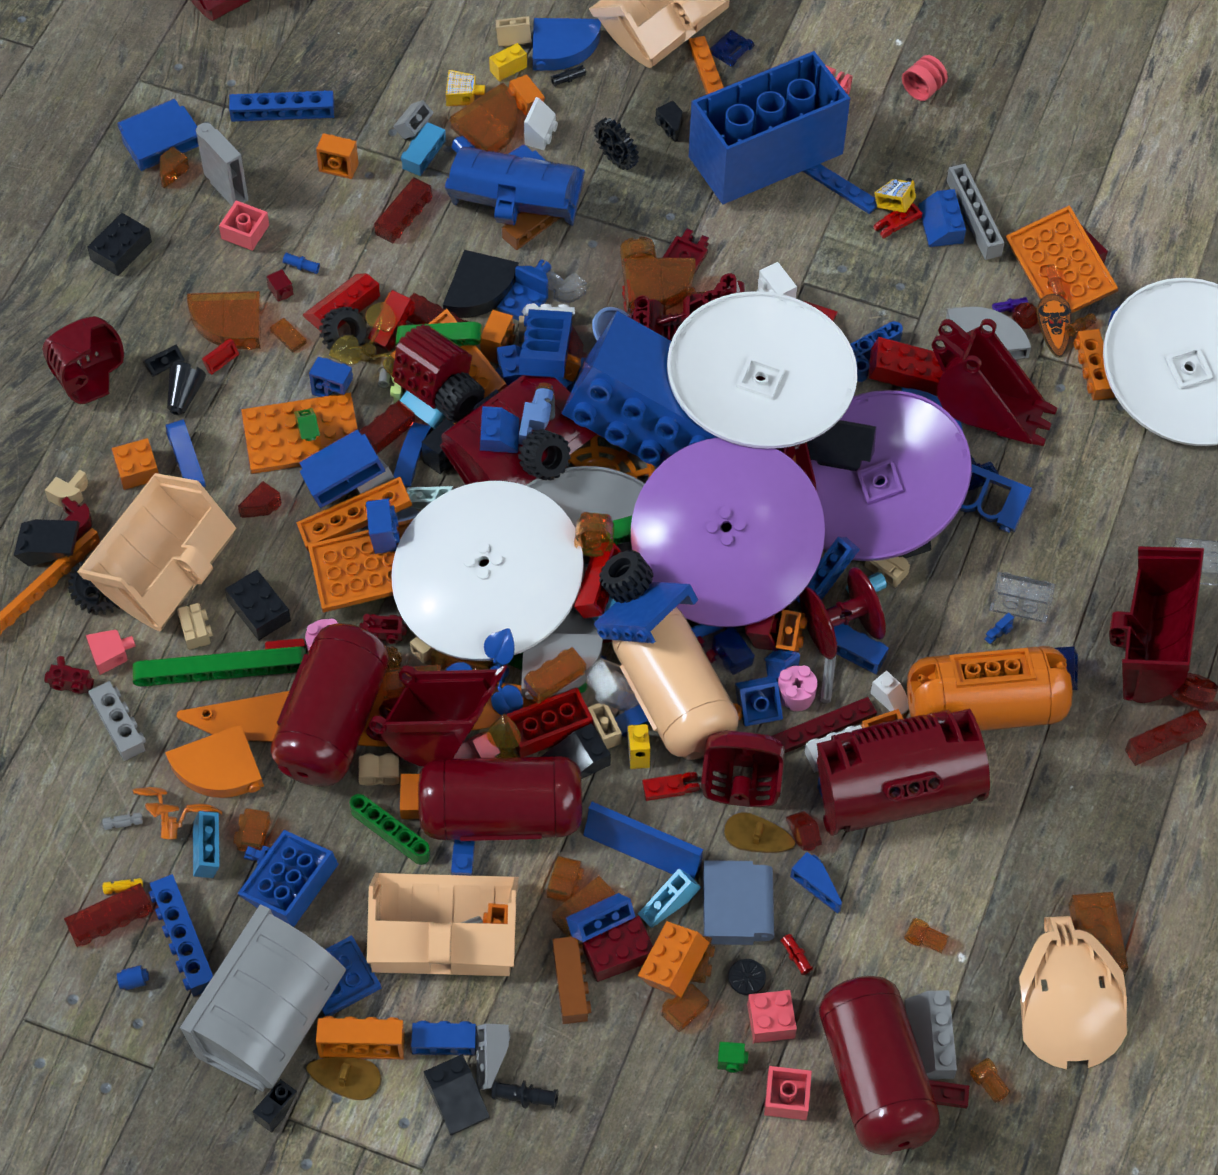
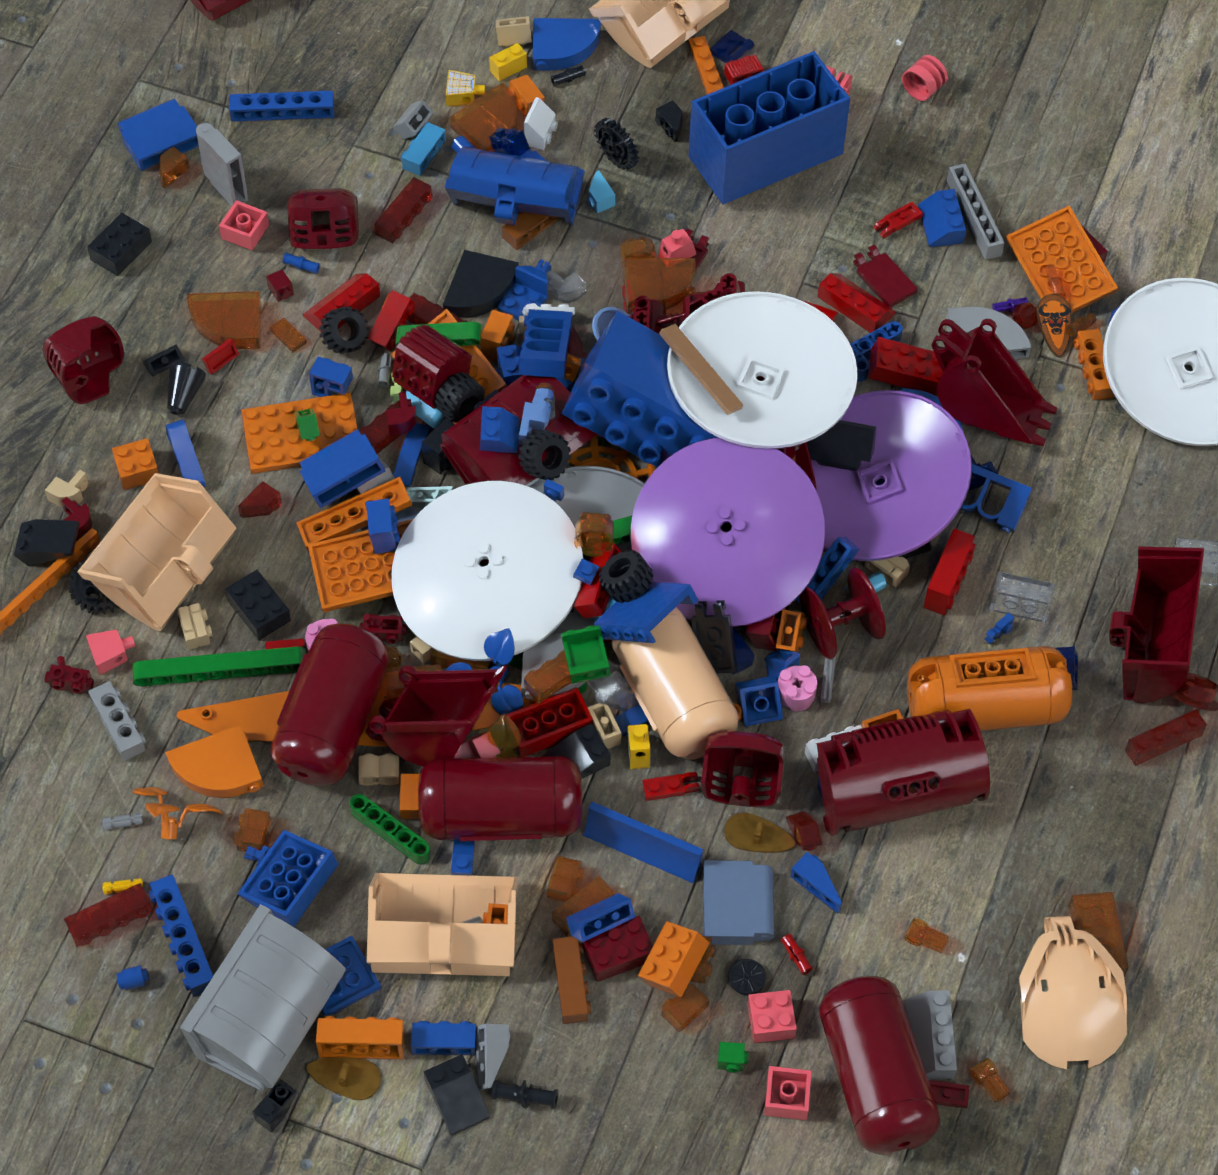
dark azure brick [193,811,219,878] -> none
orange brick [316,133,359,179] -> none
clear yellow plant [329,302,396,376] -> none
medium azure slope [638,869,702,928] -> none
white brick [757,262,797,298] -> none
dark red plate [772,697,877,754] -> none
blue plate [802,164,877,214] -> none
blue brick [834,624,889,674] -> none
white slope [871,670,909,715] -> none
yellow torso [874,178,916,213] -> none
none -> dark red piece [287,188,359,249]
none -> dark red brick [386,392,417,435]
none -> clear blue brick [489,127,530,156]
none -> blue plate [543,479,565,502]
none -> green panel [561,625,611,684]
none -> blue plate [573,559,600,585]
none -> medium azure slope [587,171,615,213]
none -> coral torso [658,229,697,270]
none -> medium nougat tile [659,324,744,415]
none -> black tile [691,600,738,674]
none -> red brick [724,54,764,85]
none -> red slope [817,273,896,333]
none -> dark red tile [853,244,918,308]
none -> red brick [923,528,977,616]

